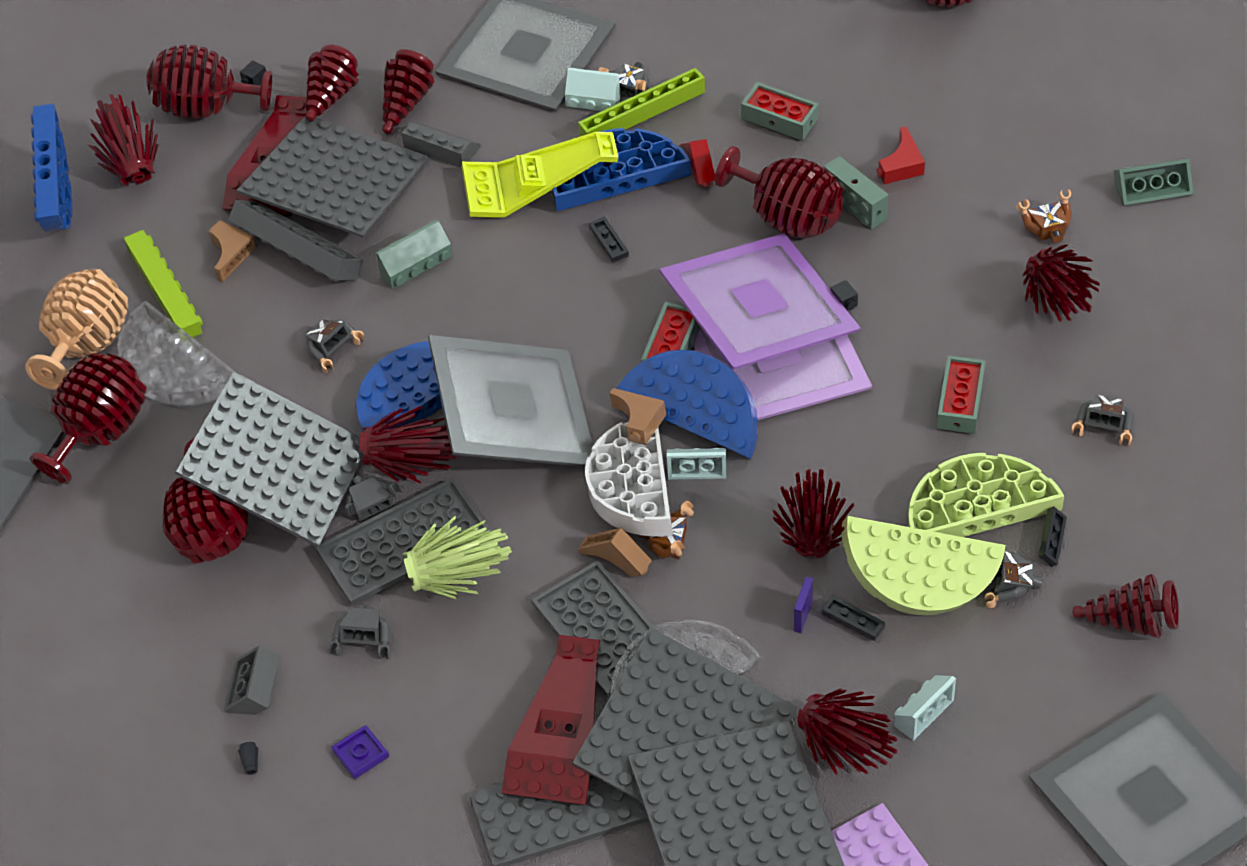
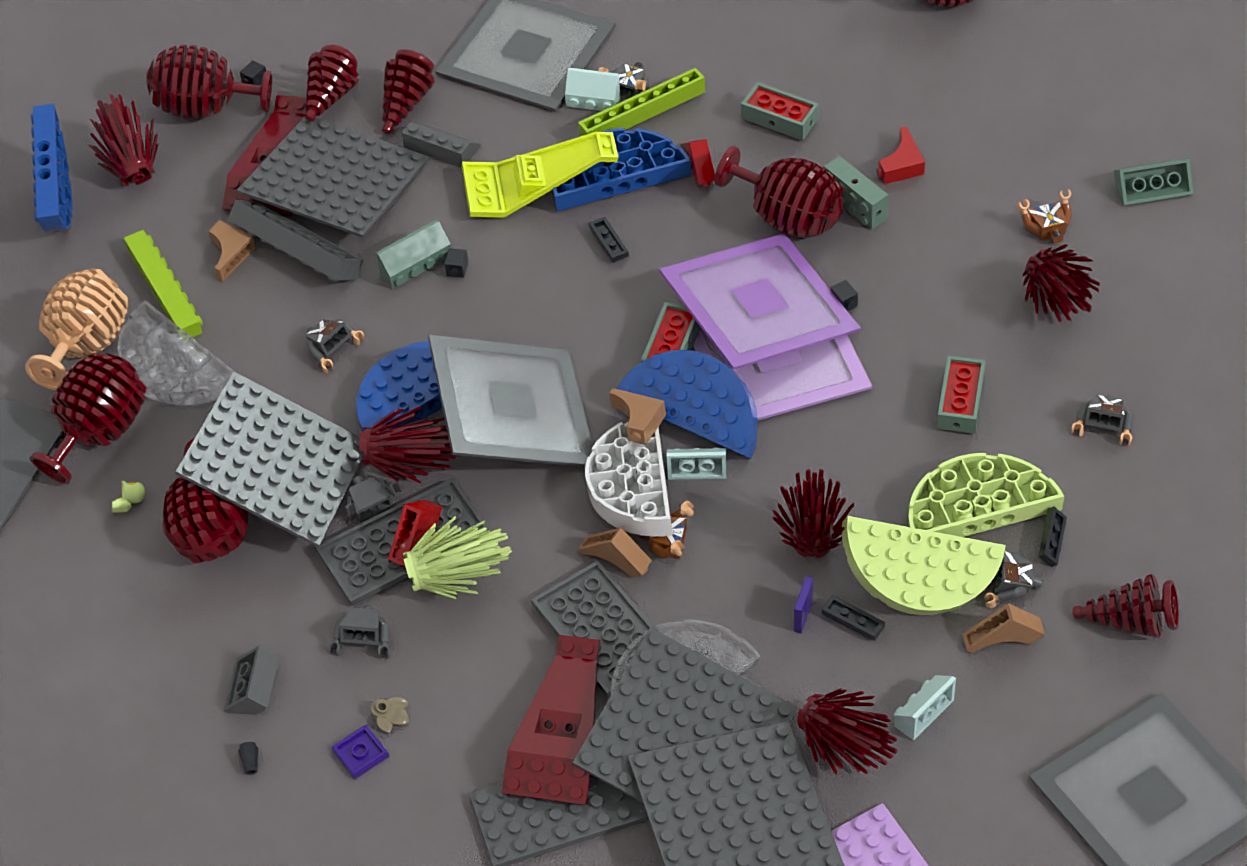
none -> yellowish green piece [112,481,145,513]
none -> dark tan plate [371,697,409,733]
none -> red arch [388,499,443,567]
none -> black brick [445,248,469,278]
none -> medium nougat arch [962,603,1045,653]

